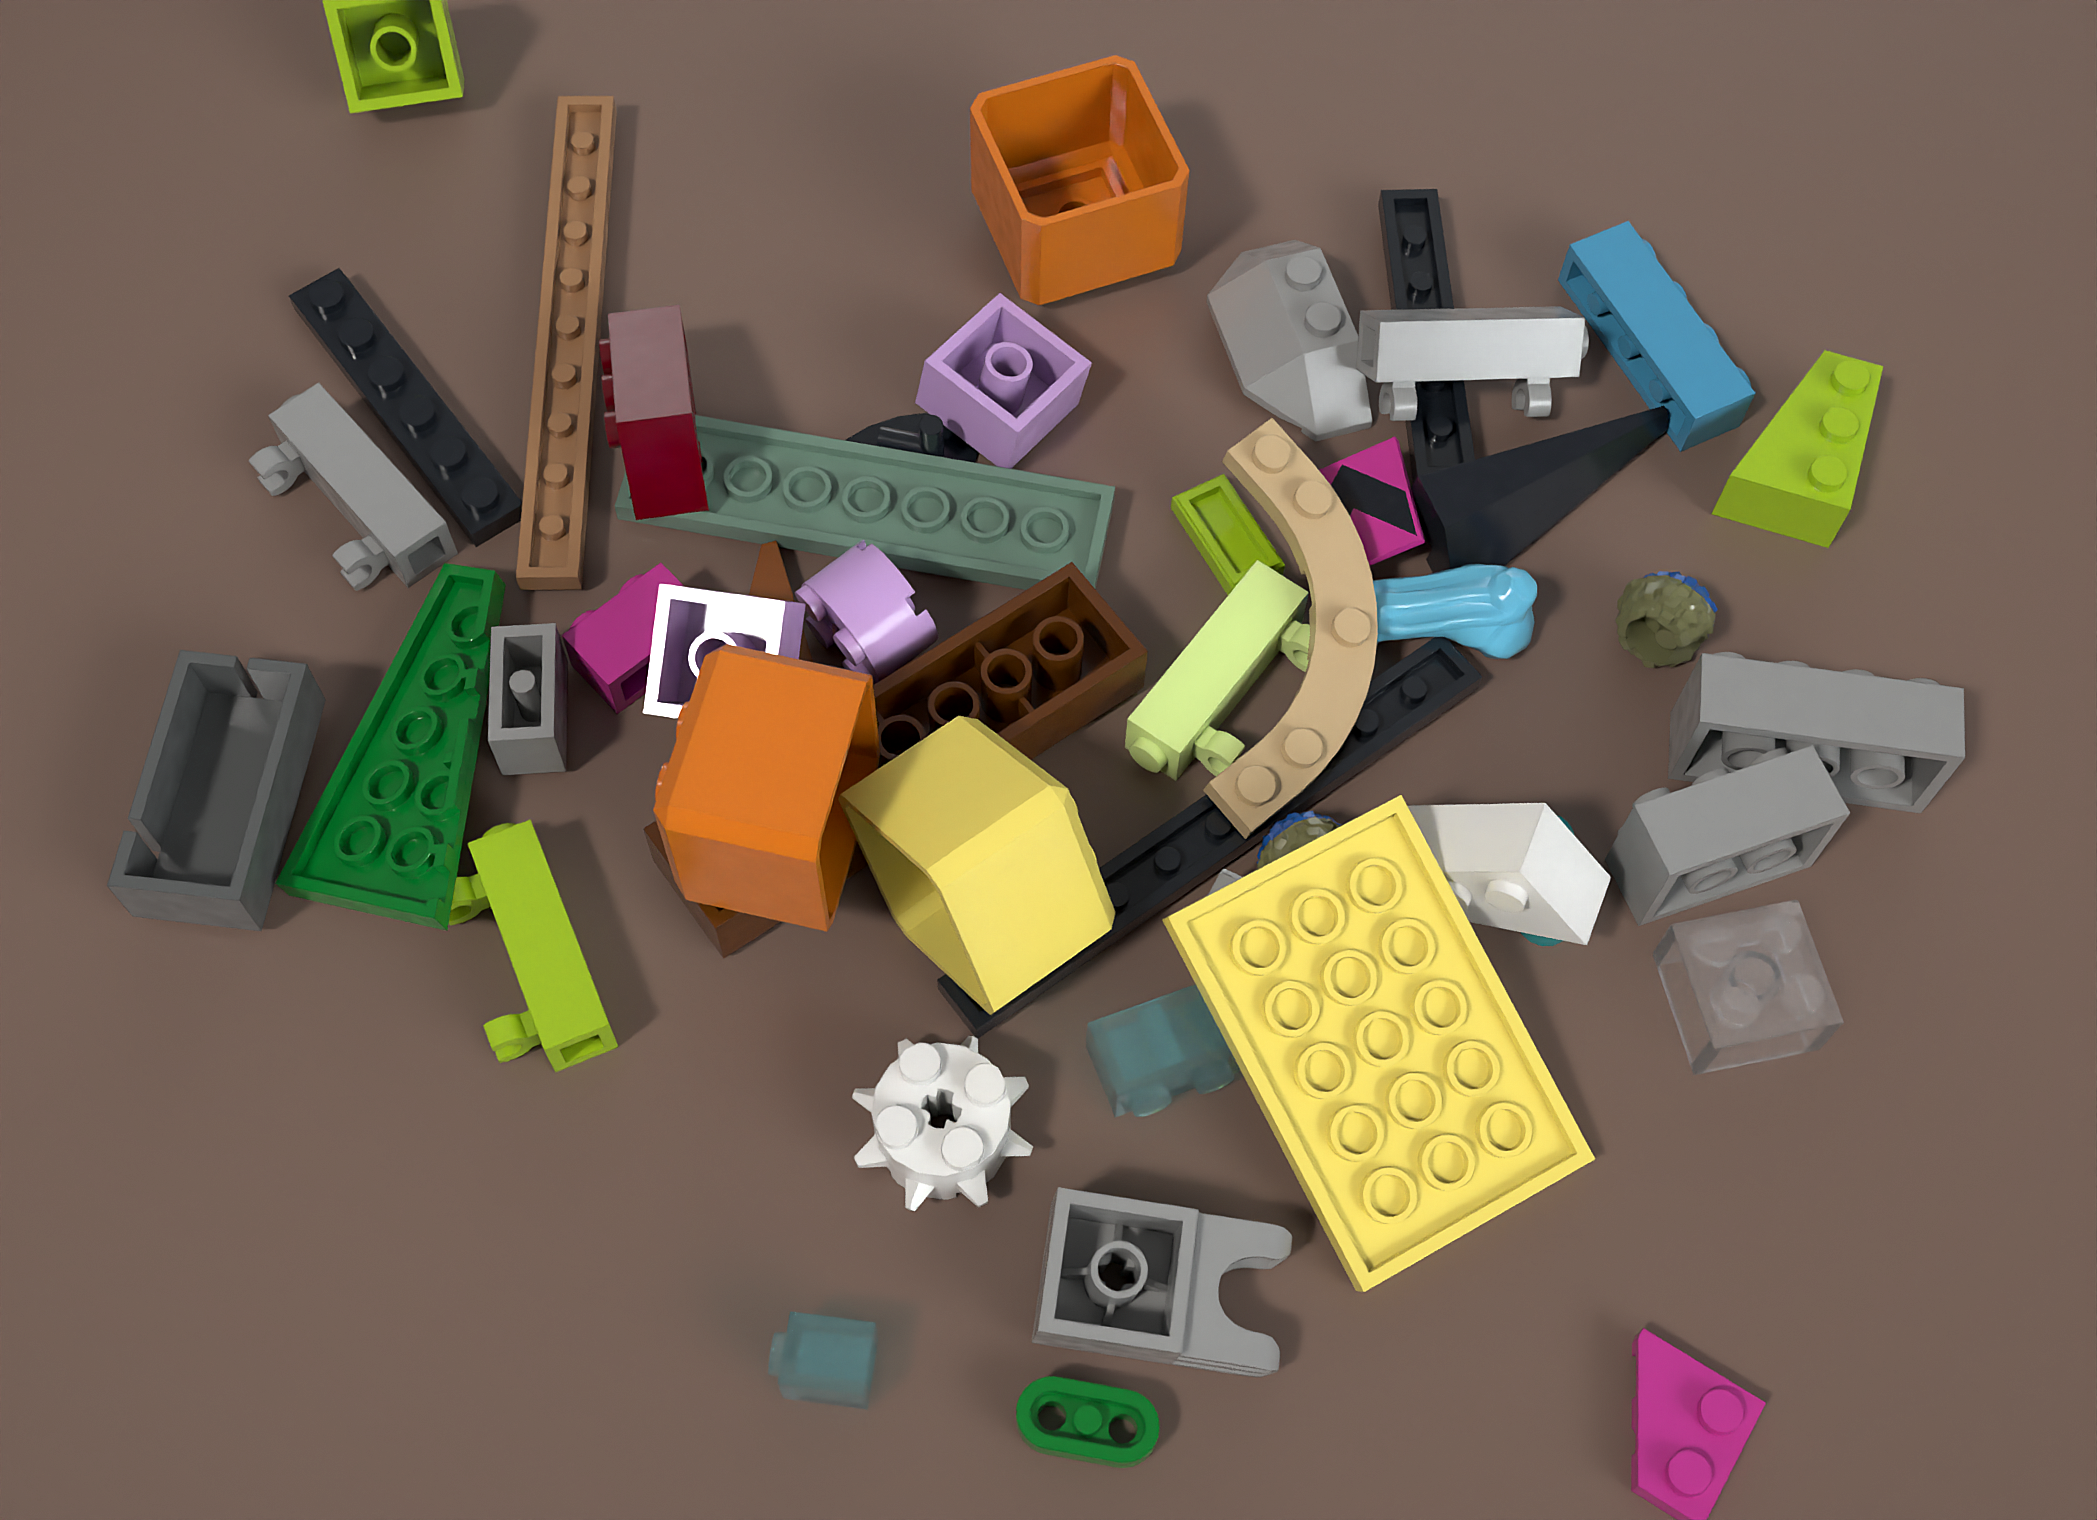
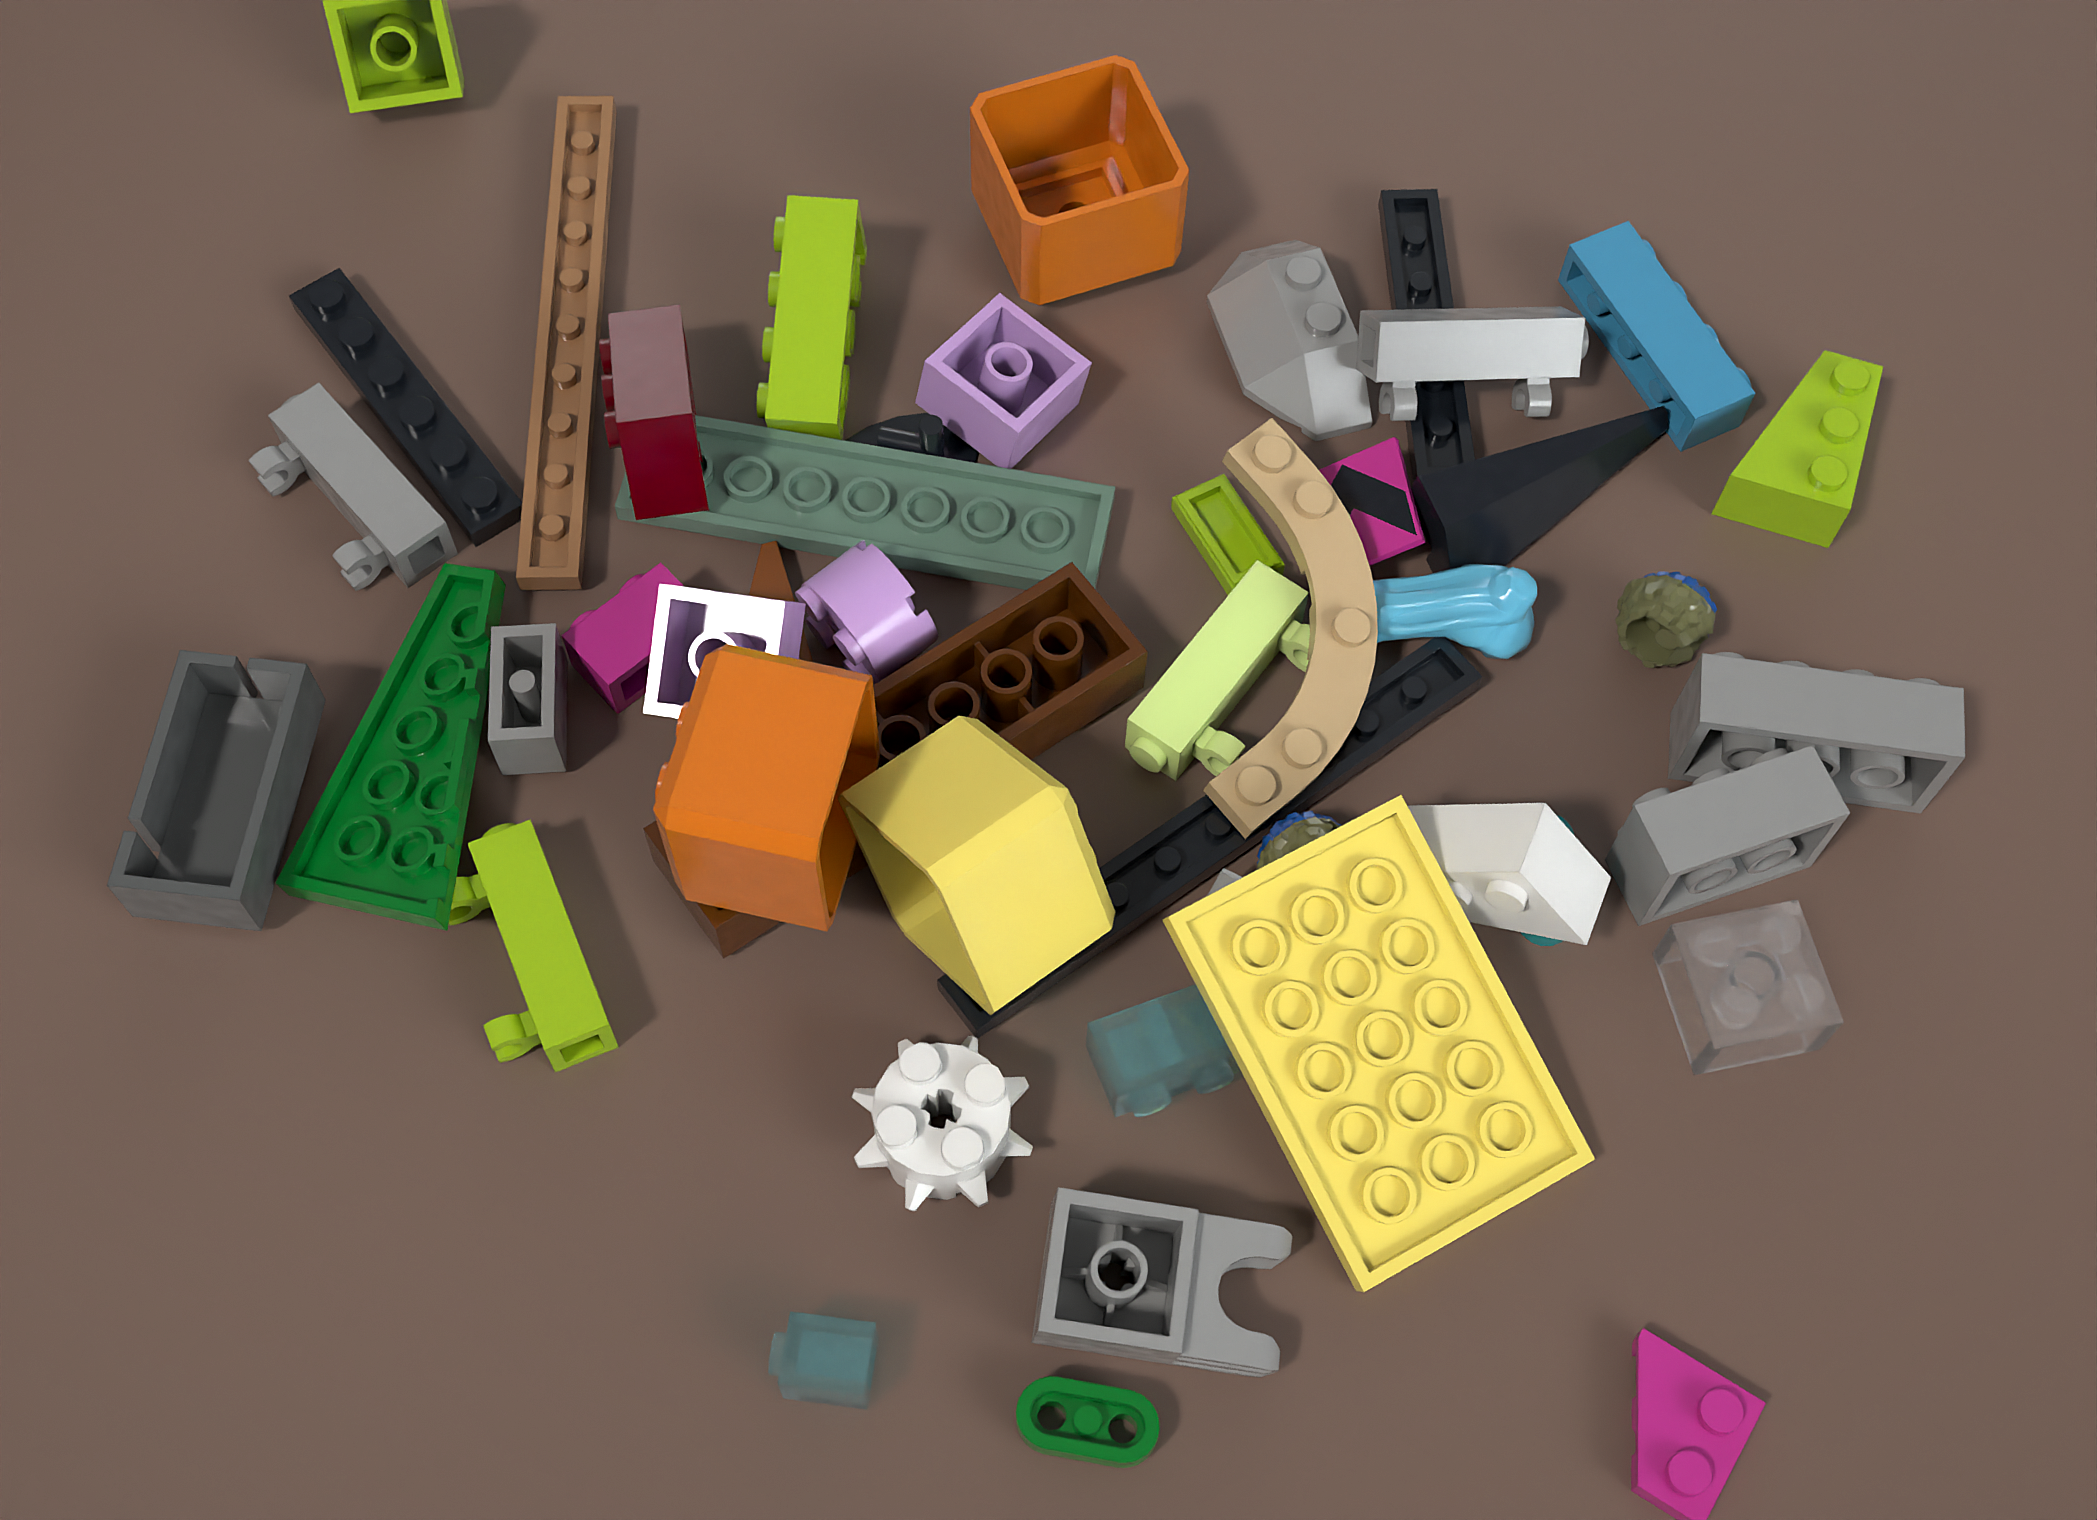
none -> lime wedge [756,195,867,440]

